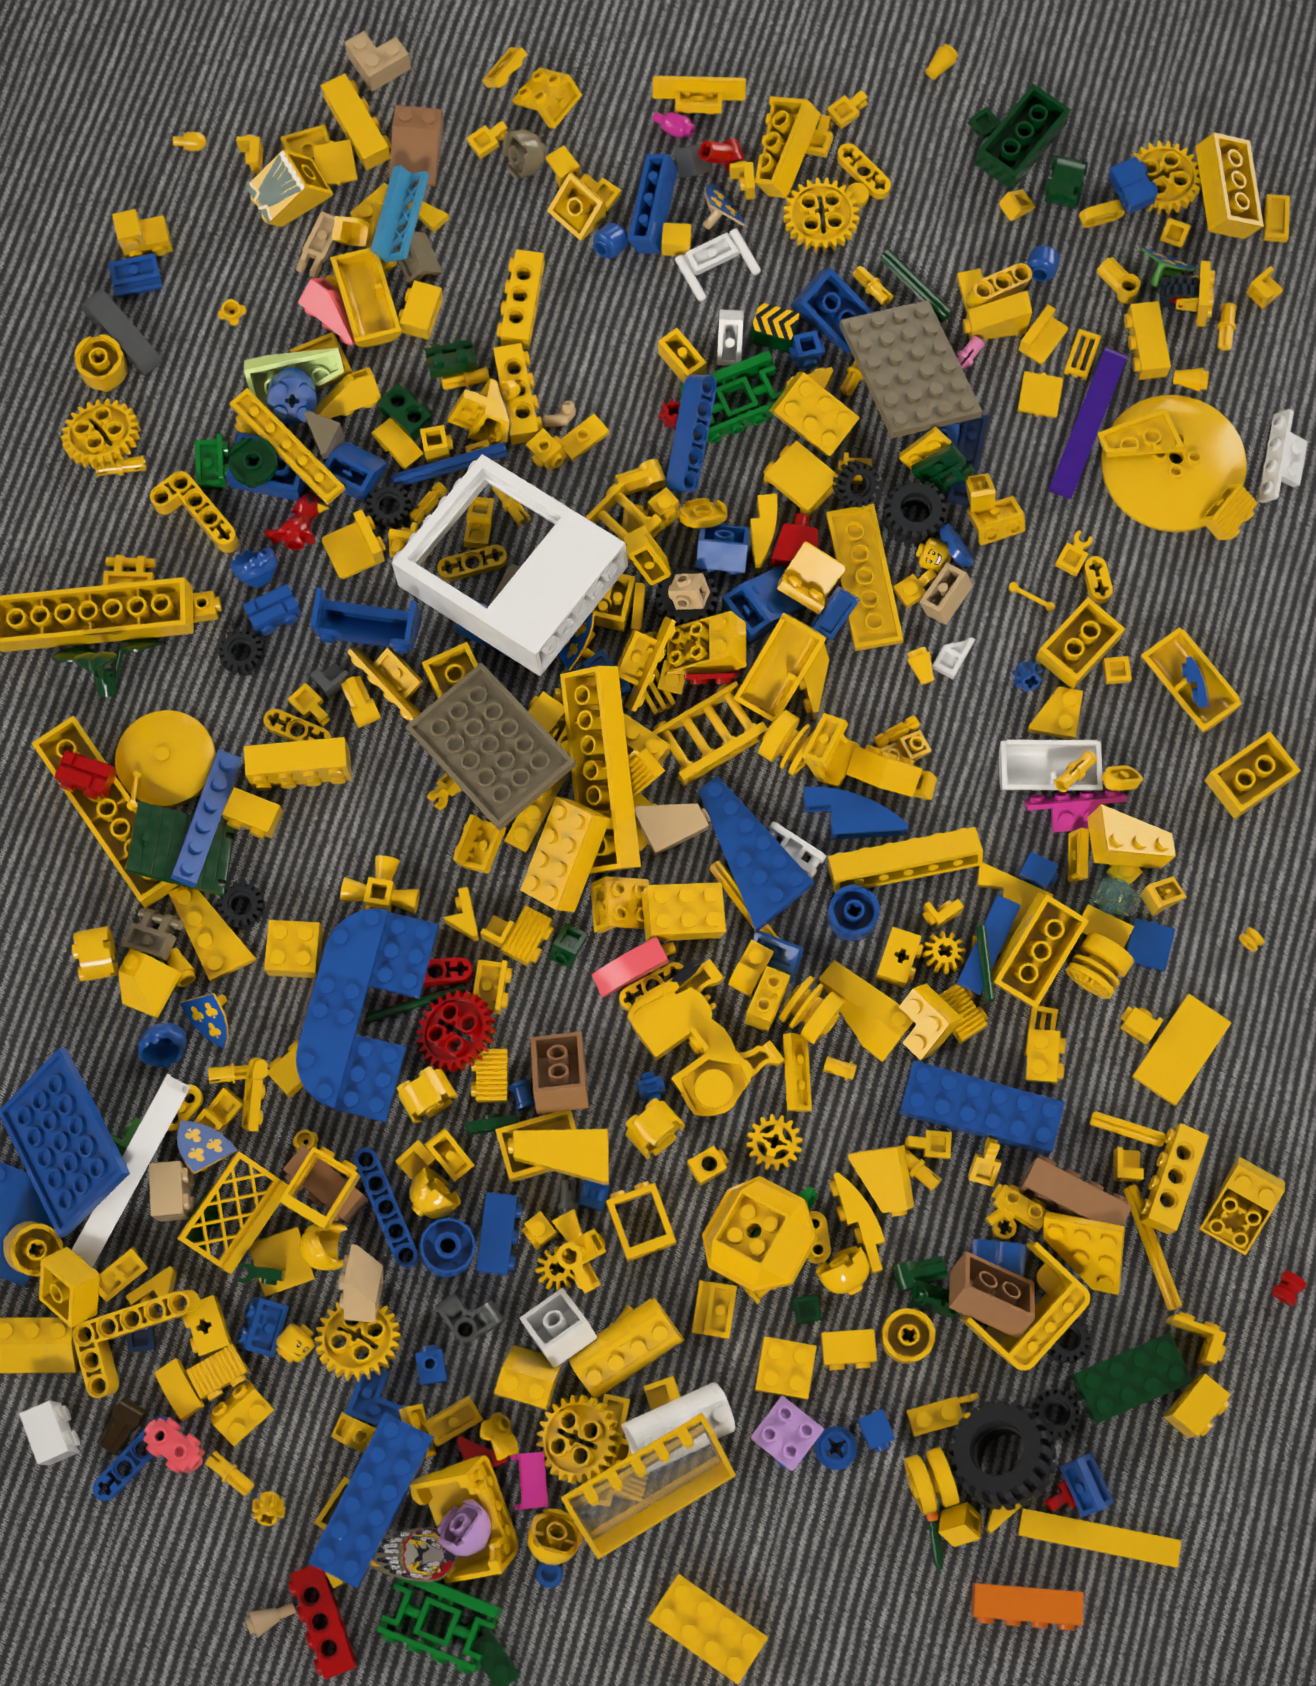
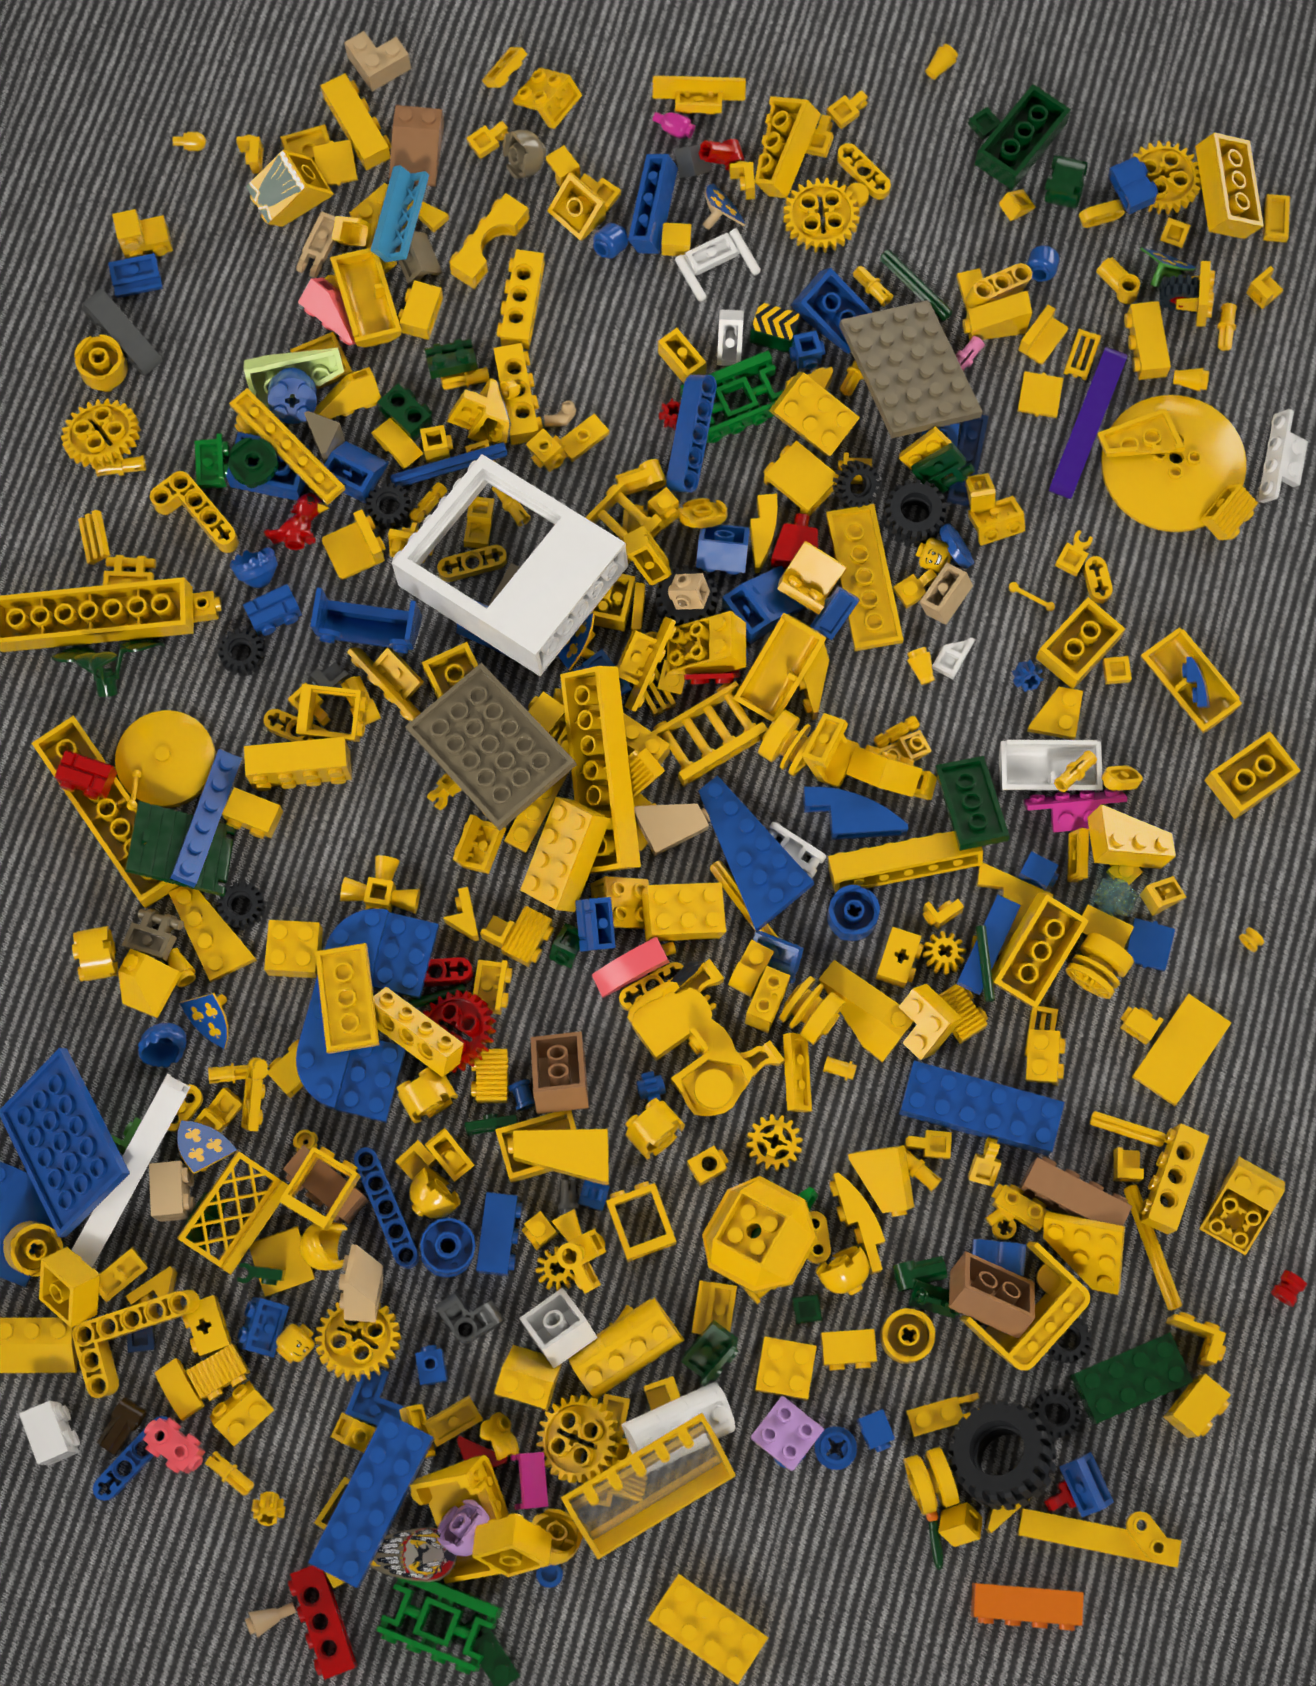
yellow plate [218,299,246,326] -> none
none -> yellow tile [78,510,110,565]
none -> yellow window [296,684,368,742]
none -> yellow tile [315,943,379,1054]
none -> yellow brick [373,987,464,1077]
none -> yellow arch [449,193,529,289]
none -> yellow brick [472,1514,552,1577]
none -> blue brick [575,897,616,952]
none -> dark green bracket [681,1320,738,1387]
none -> dark green plate [935,756,1010,851]
none -> yellow plate [1126,1511,1171,1562]

